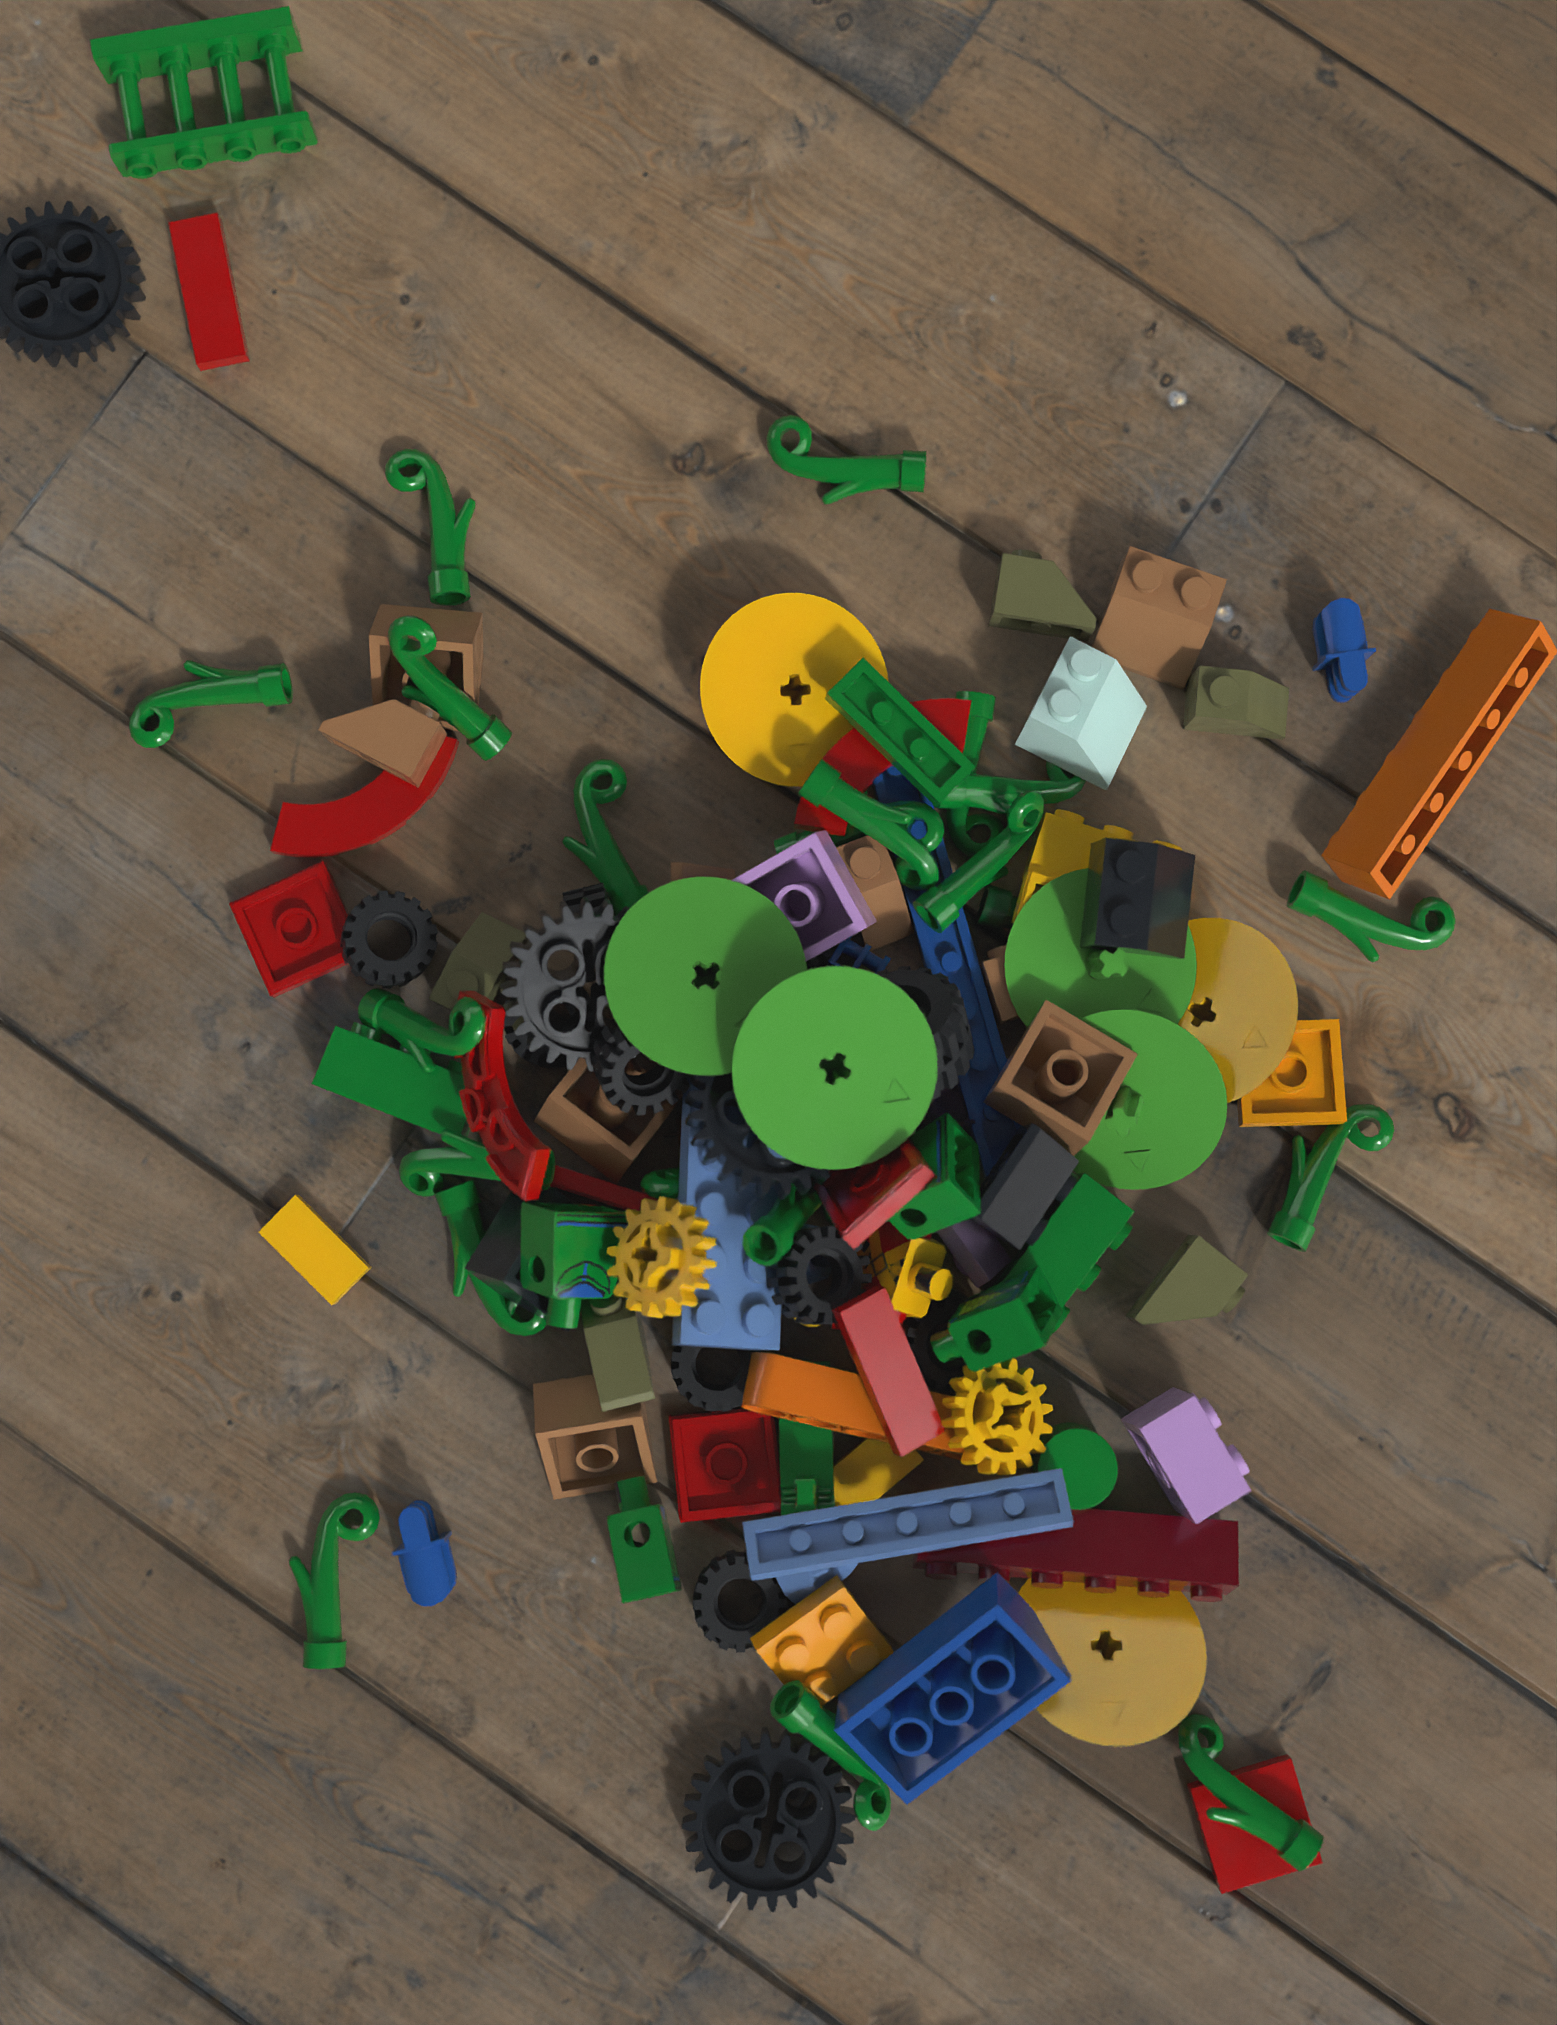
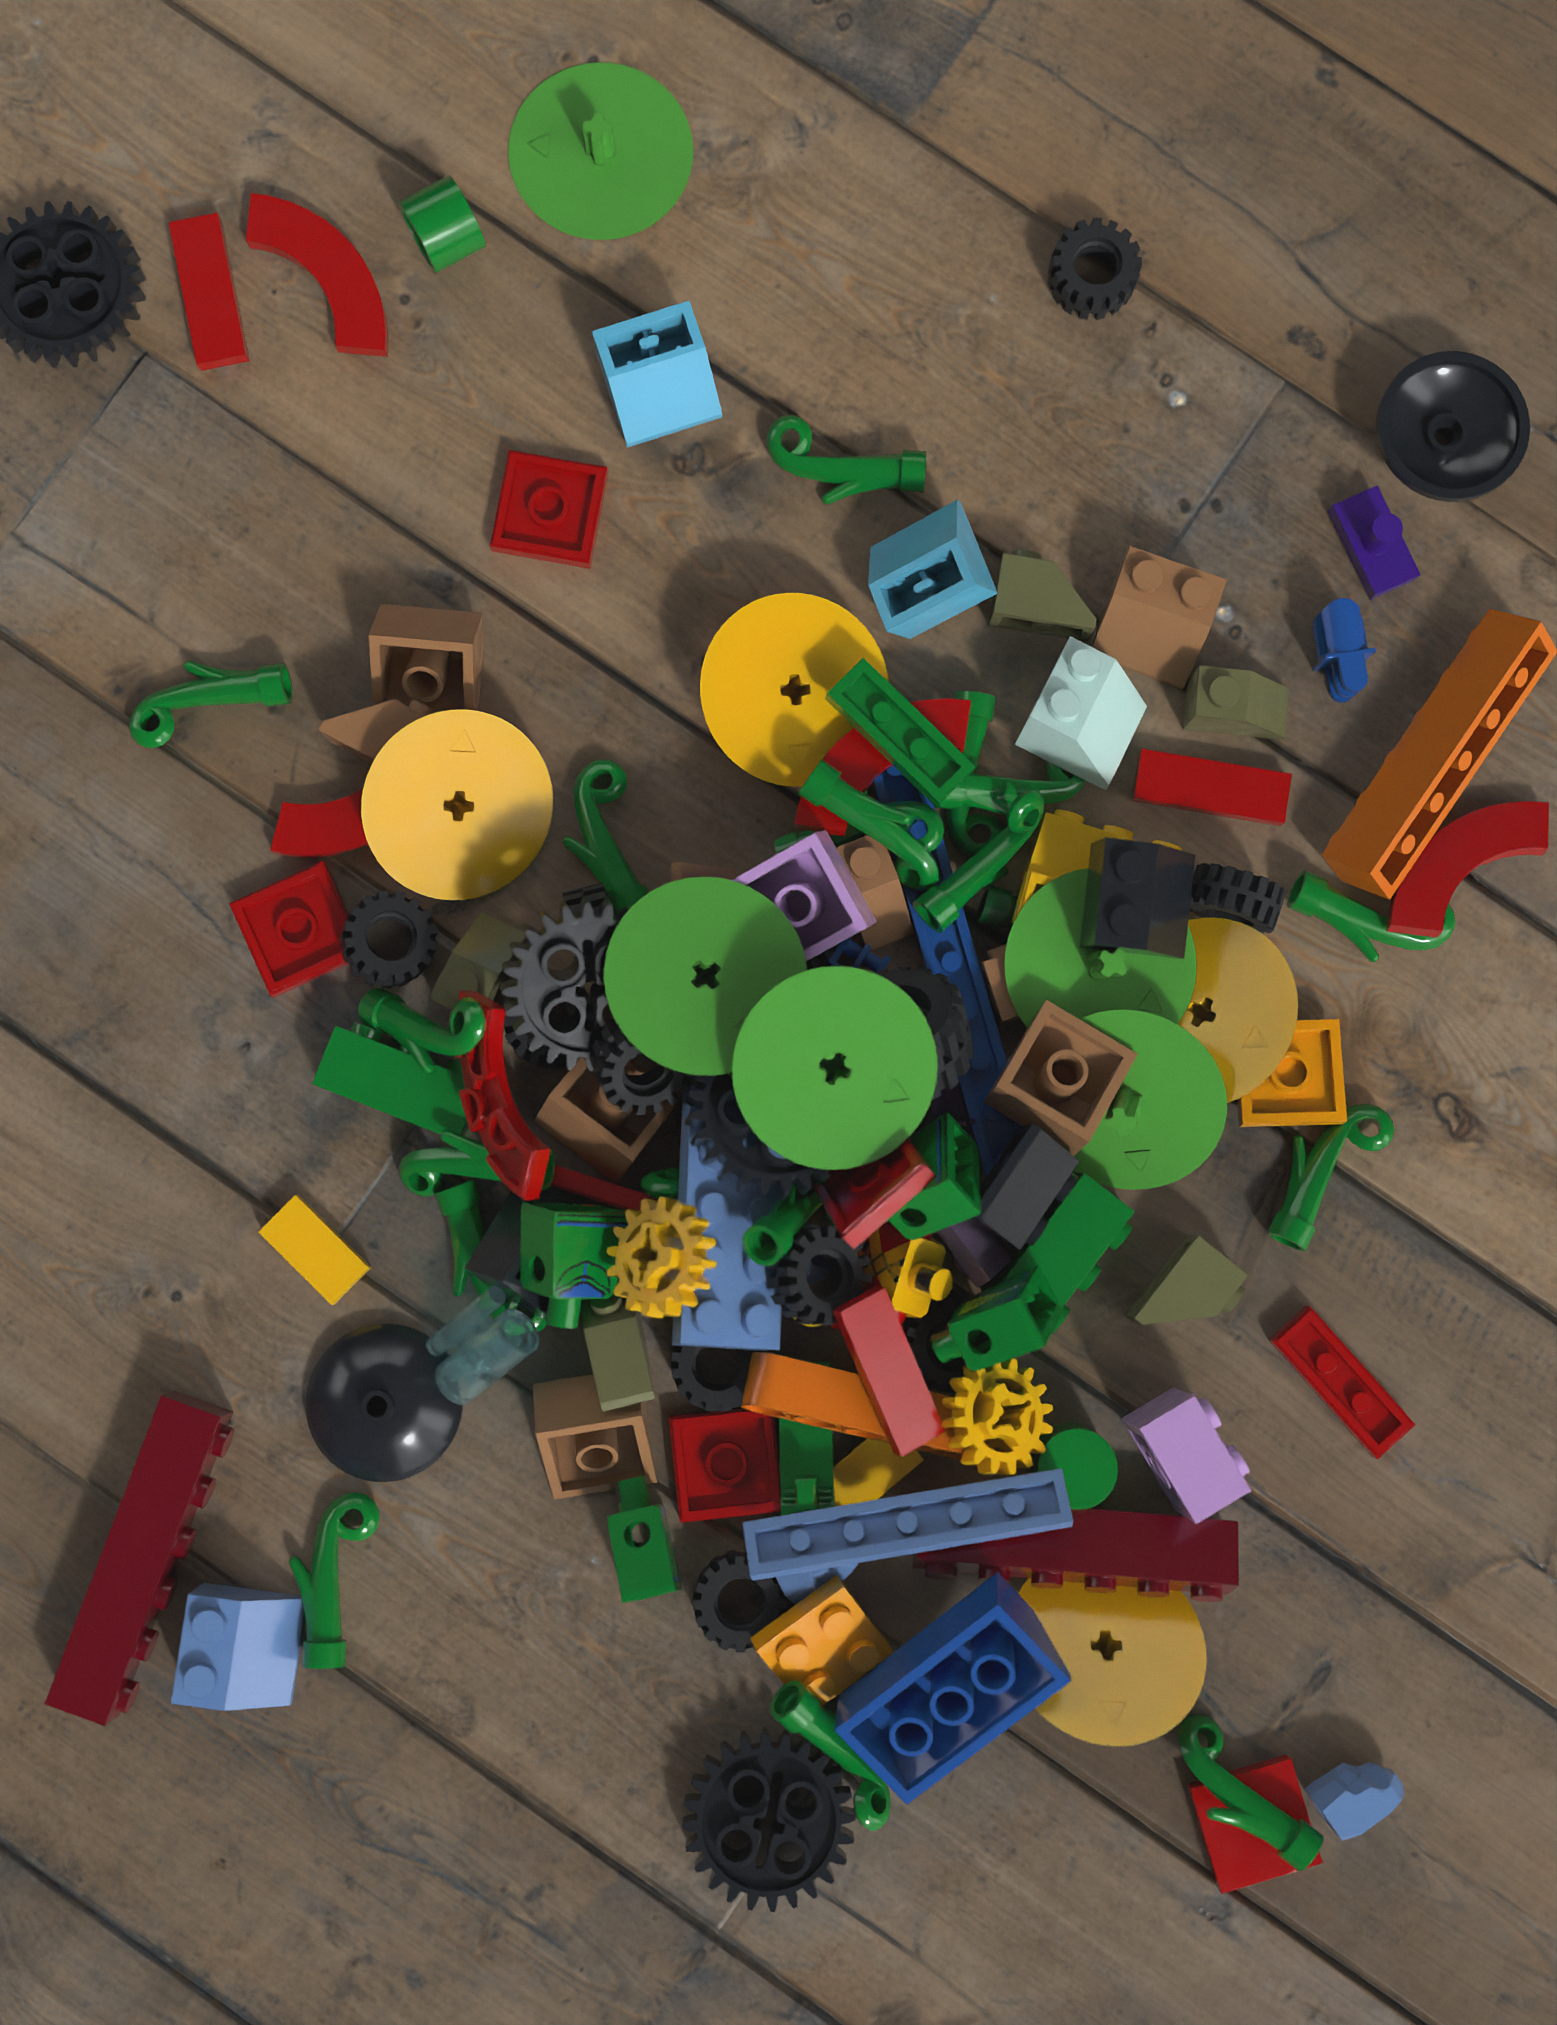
green fence [90,6,318,179] -> none
green plant [385,449,476,606] -> none
green plant [387,615,512,761] -> none
blue arm [392,1500,457,1606] -> none
none -> dark red brick [44,1391,235,1726]
none -> medium blue slope [171,1583,305,1711]
none -> red tile [246,193,389,357]
none -> black dish [305,1323,464,1482]
none -> yellow piece [361,710,553,900]
none -> green piece [398,175,486,274]
none -> clear light blue pin [426,1286,539,1405]
none -> red tile [490,449,609,569]
none -> bright green piece [508,63,693,240]
none -> medium azure slope [592,301,722,448]
none -> medium azure slope [868,500,998,639]
none -> black tyre [1048,218,1142,320]
none -> red tile [1131,748,1292,826]
none -> black tyre [1190,863,1286,934]
none -> red tile [1268,1306,1416,1460]
none -> medium blue rock [1304,1762,1404,1841]
none -> dark purple tile [1327,485,1421,600]
none -> black dish [1376,351,1530,502]
none -> red tile [1386,801,1549,938]

